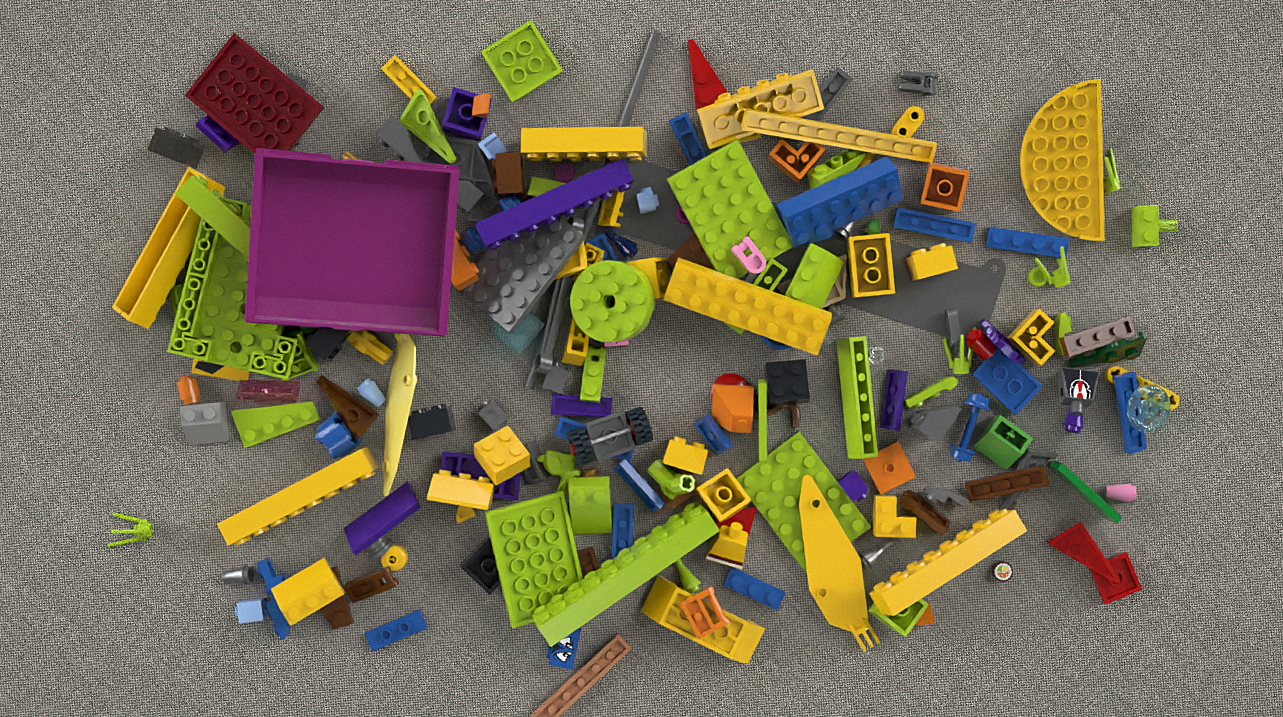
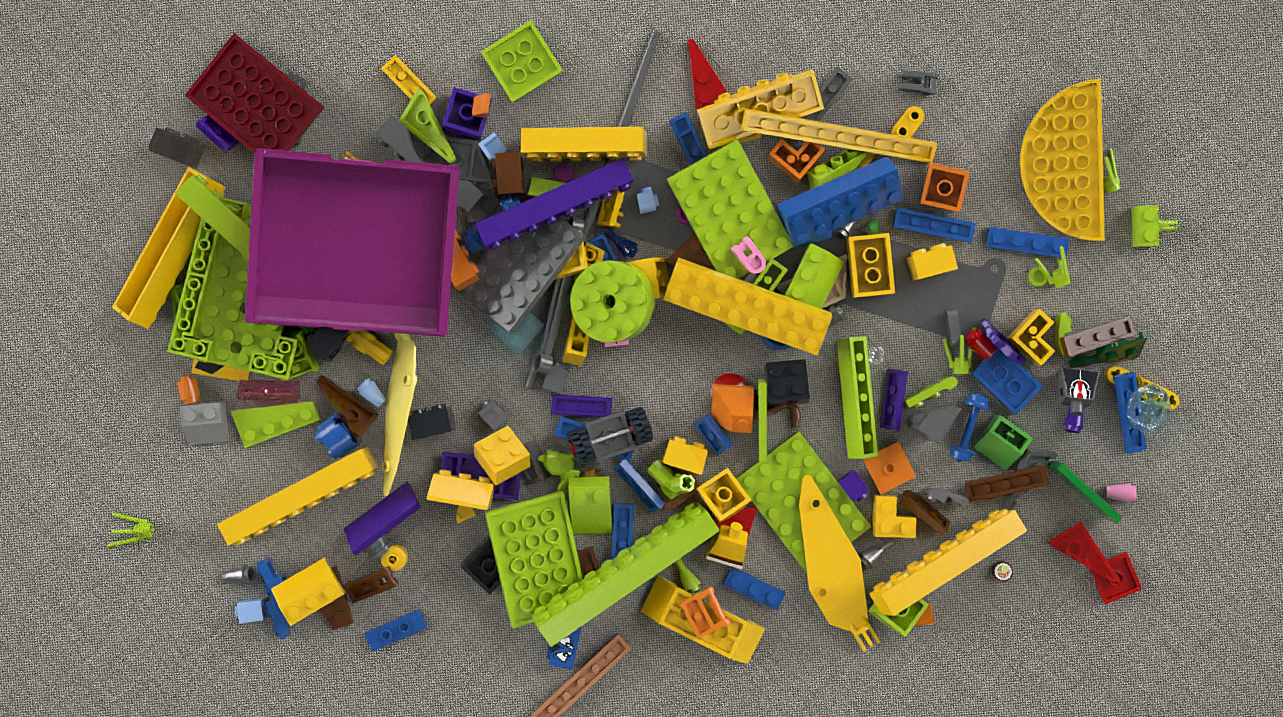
lime plate [580,345,607,403] -> none

